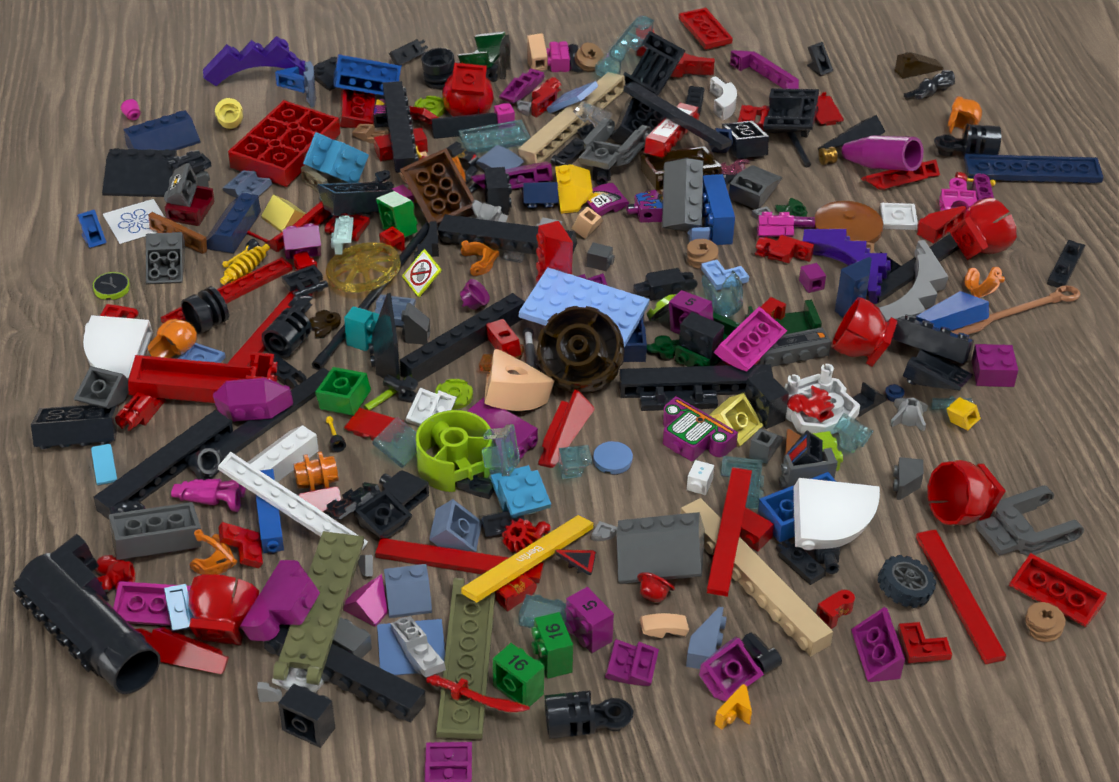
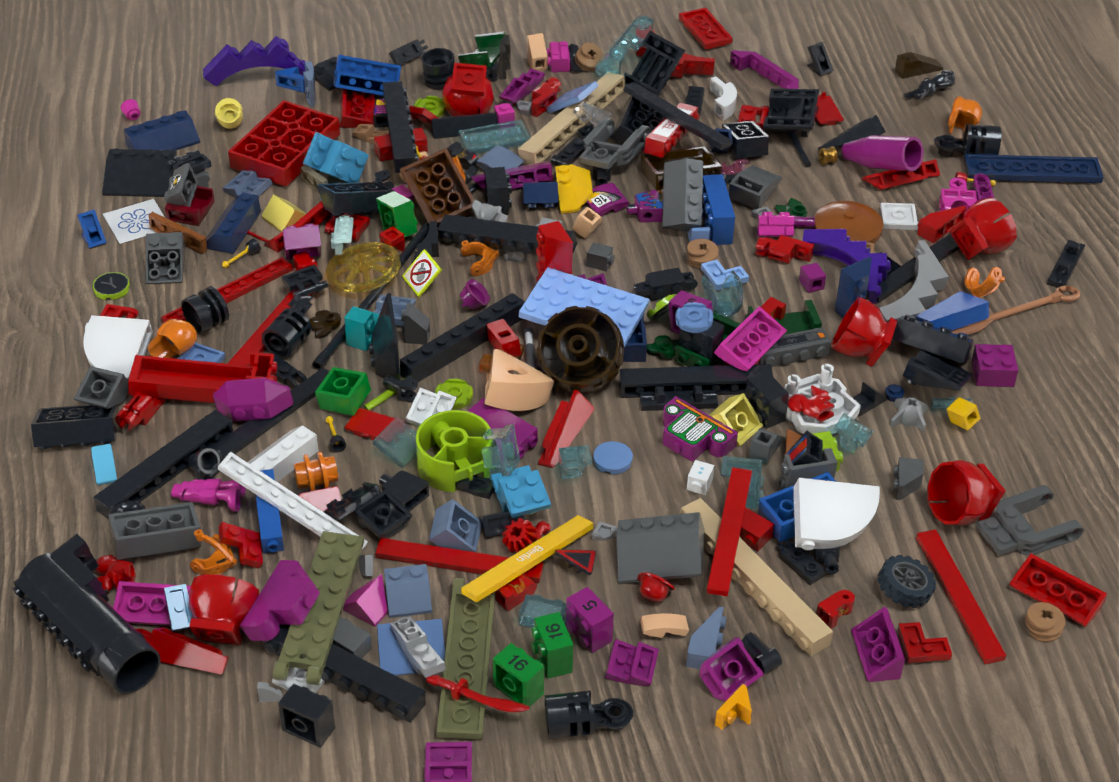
yellow piece [220,244,270,285] -> none
none -> medium blue tile [675,302,713,333]

